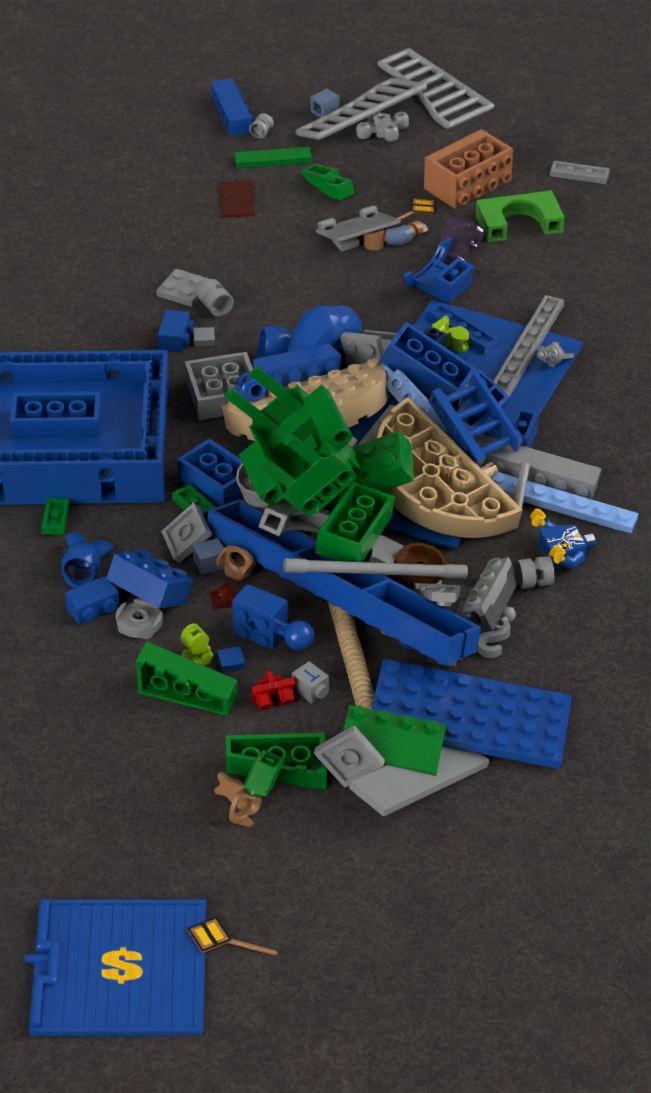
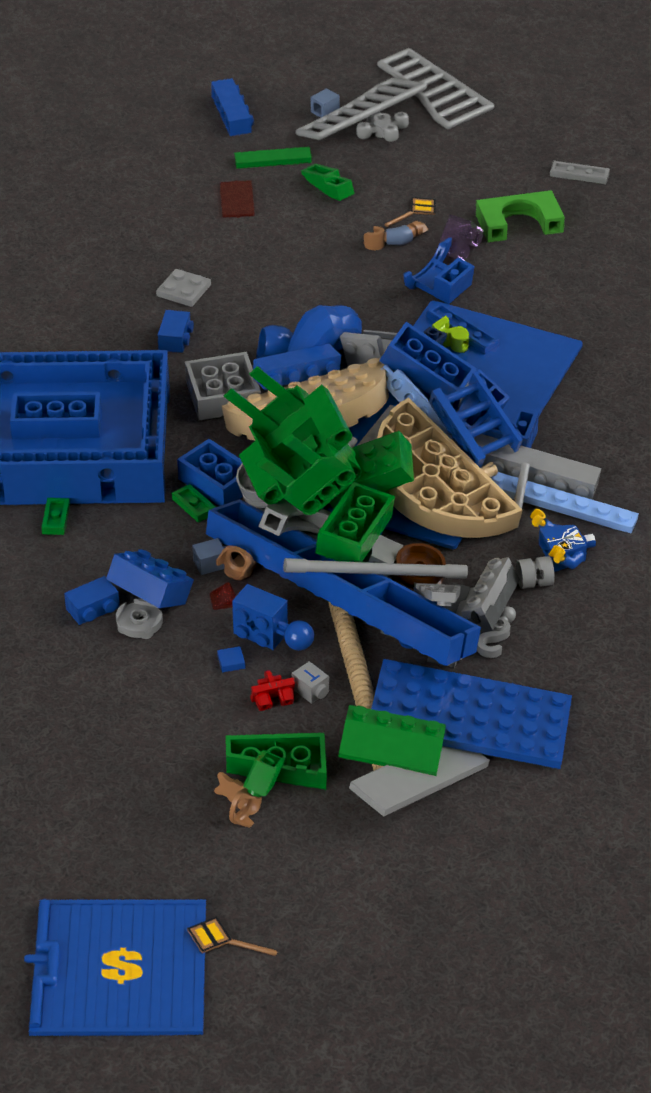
blue piece [61,532,114,588] -> none
green wedge [136,642,238,716] -> none
light grey plate [161,502,212,564] -> none
lime leg [180,623,214,666] -> none
light grey tile [194,327,215,346] -> none
light grey wheel [197,279,234,316] -> none
blue head [235,371,267,402] -> none
light grey wheel [249,113,274,139] -> none
light grey tile [314,725,385,787] -> none
light grey window [316,205,401,242] -> none
light grey tile [332,237,359,252] -> none
nougat brick [424,129,513,209] -> none
light grey tile [493,295,564,396] -> none
light grey piece [537,341,574,367] -> none

